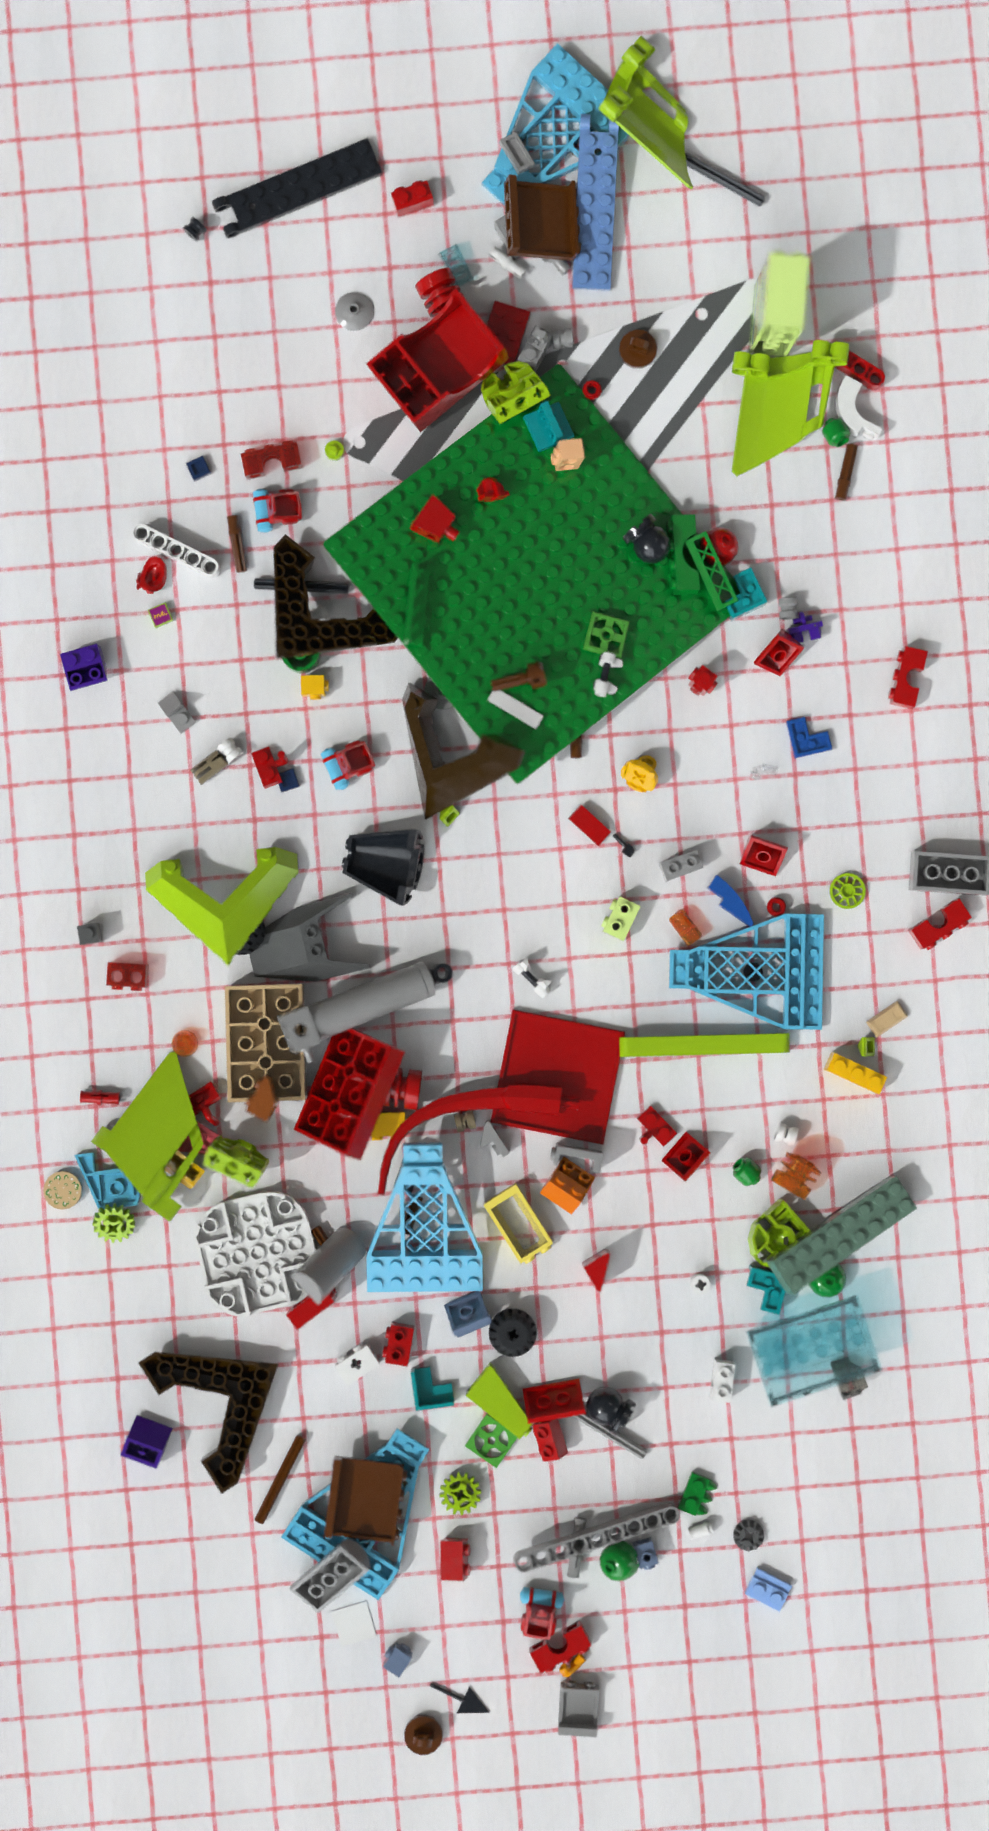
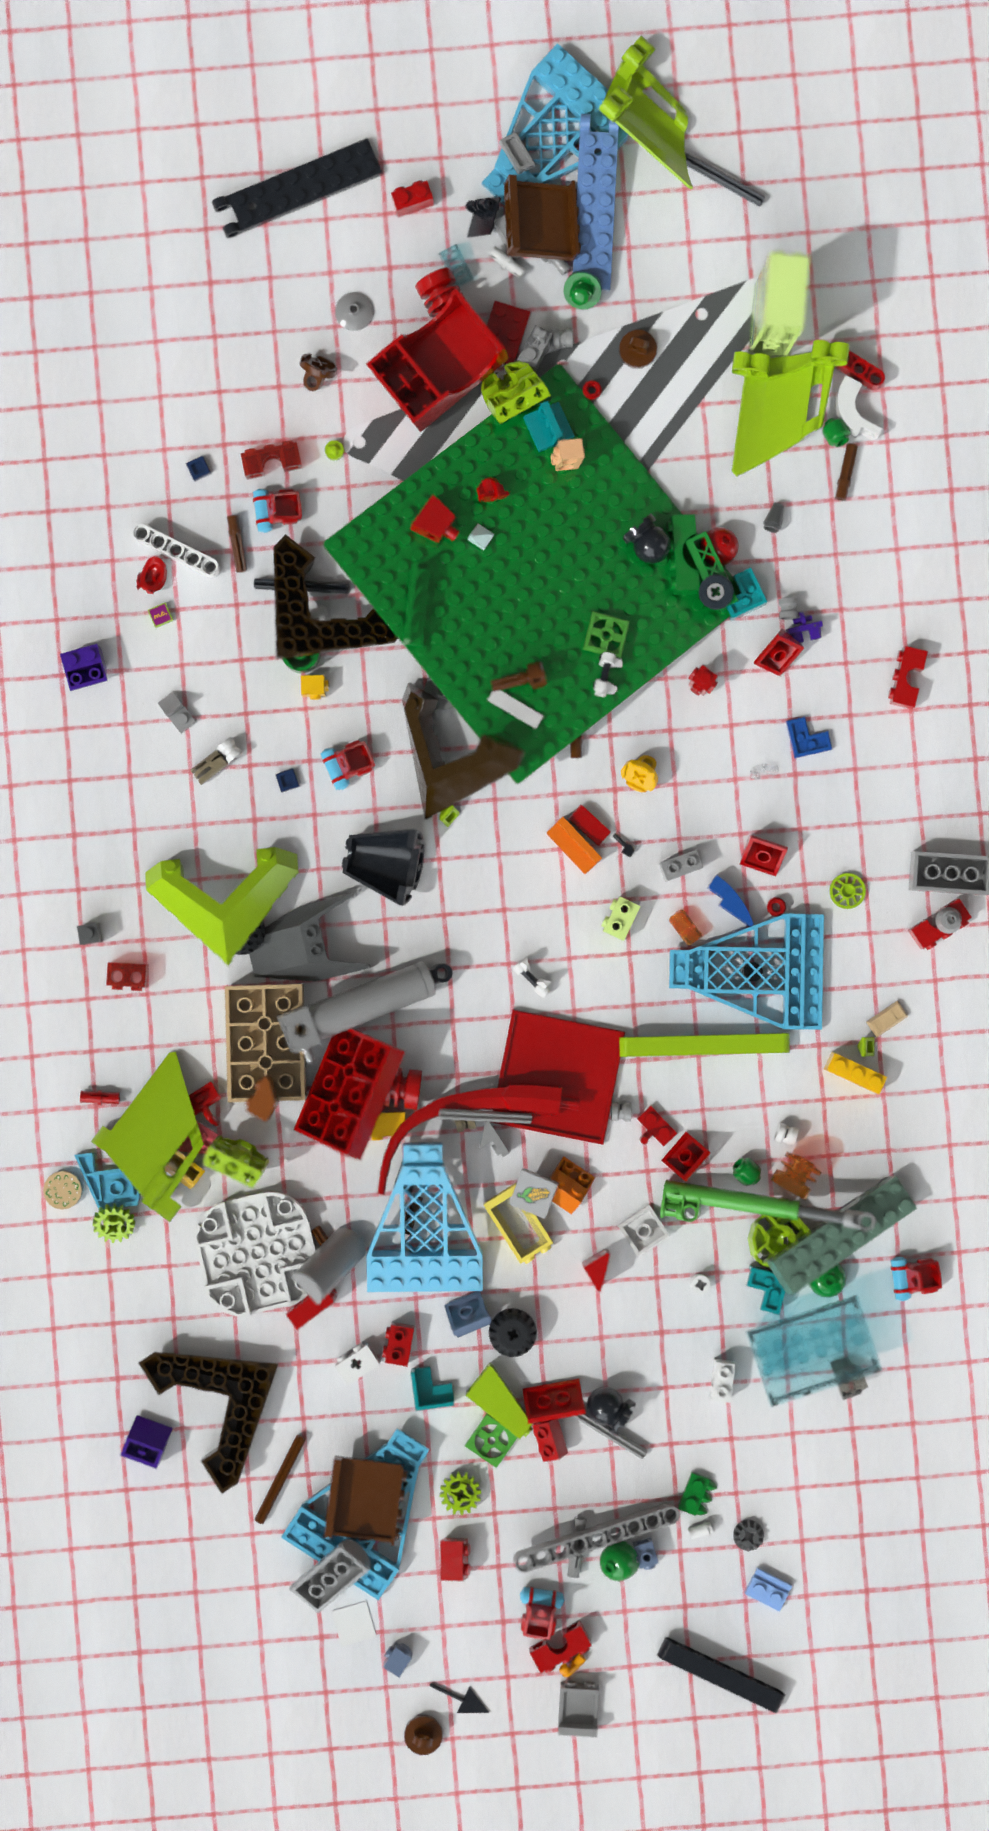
clear orange brick [171,1030,198,1057] -> none
black wheel [183,217,207,242] -> none
red plate [251,746,289,789] -> none
light grey panel [550,1143,603,1173] -> none
none -> reddish brown tile [299,353,338,391]
none -> light grey axle [439,1109,532,1124]
none -> black hinge [465,197,501,238]
none -> light aqua slope [468,524,494,550]
none -> light grey tile [509,1168,559,1219]
none -> orange panel [546,816,602,874]
none -> green plate [563,271,602,310]
none -> light grey wheel [611,1102,631,1122]
none -> white slope [618,1205,670,1258]
none -> black beam [657,1637,786,1713]
none -> bright green piece [660,1180,876,1231]
none -> black bush [699,575,734,610]
none -> dark grey cone [763,503,784,533]
none -> red piece [890,1257,942,1301]
none -> light grey cone [935,907,962,934]

